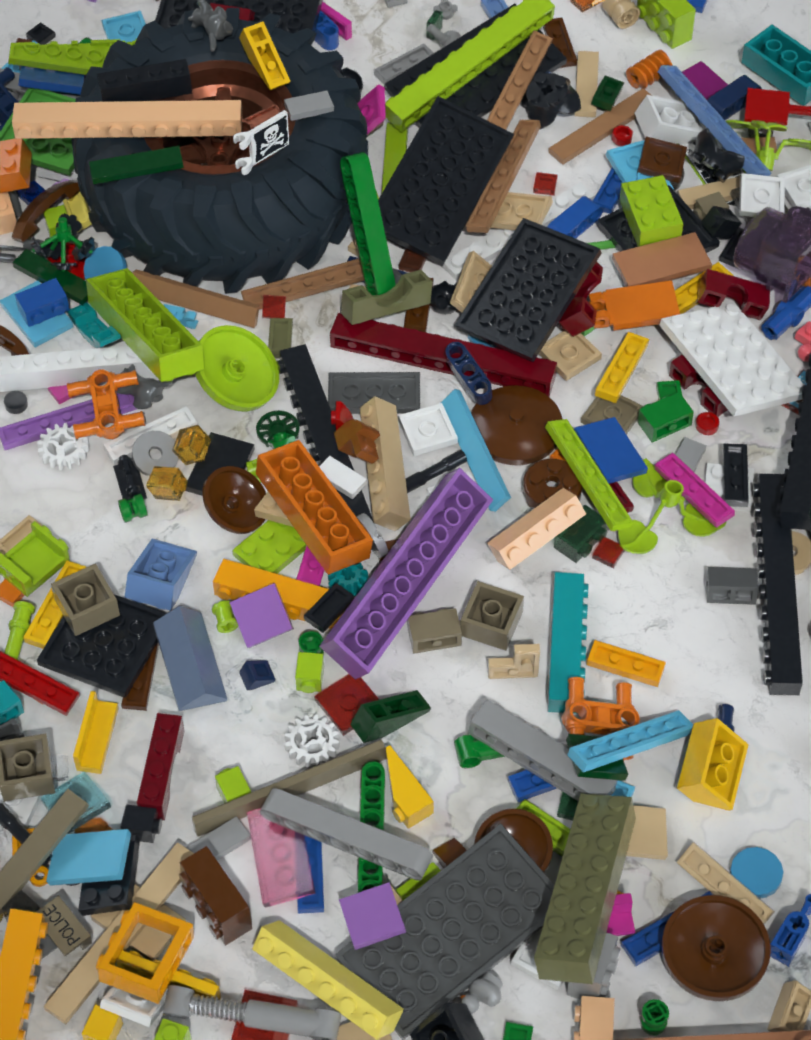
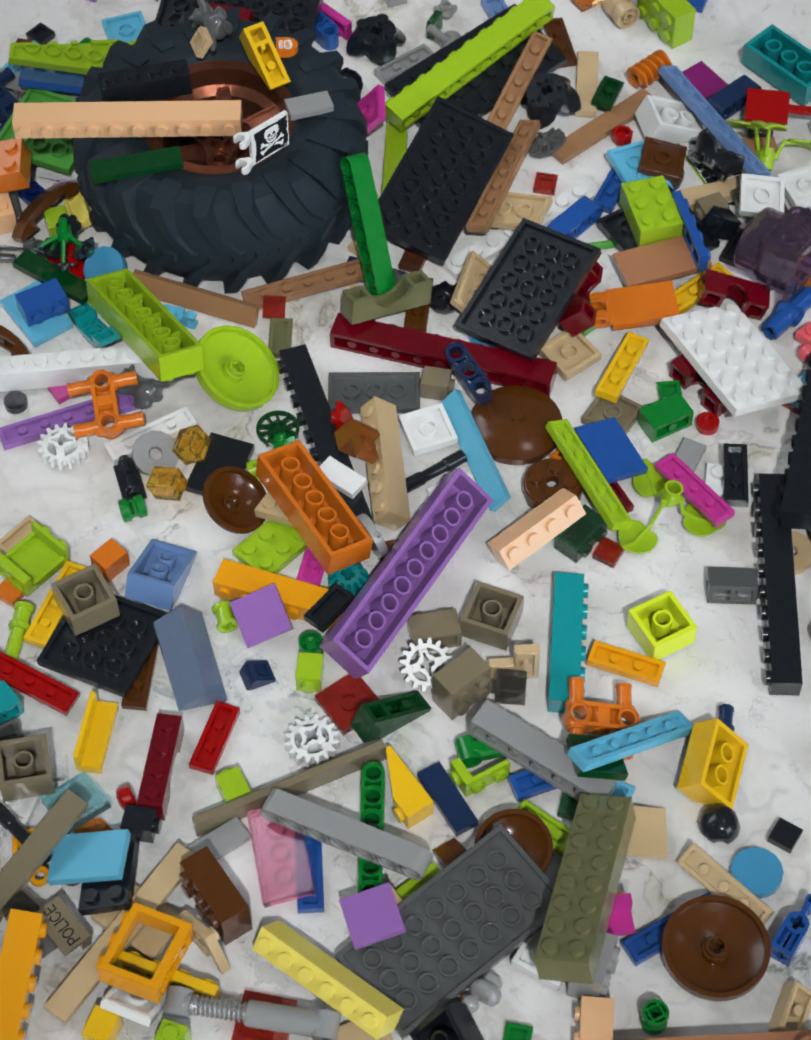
none -> orange brick [90,538,130,582]
none -> red tile [116,784,137,810]
none -> tan wing [177,909,231,974]
none -> red tile [189,701,240,775]
none -> tan tile [190,26,213,58]
none -> orange tile [276,37,298,58]
none -> black brick [346,14,406,66]
none -> white gear [399,638,453,692]
none -> dark blue tile [417,762,479,837]
none -> dark tan brick [420,366,455,401]
none -> dark tan brick [432,647,491,720]
none -> lime bracket [449,757,510,797]
none -> clear smoke brick [490,669,527,705]
none -> dark grey wheel [528,128,566,157]
none -> neon yellow brick [626,590,697,660]
none -> blue plate [672,190,711,272]
none -> black hair [698,804,740,844]
none -> black tile [767,818,803,854]

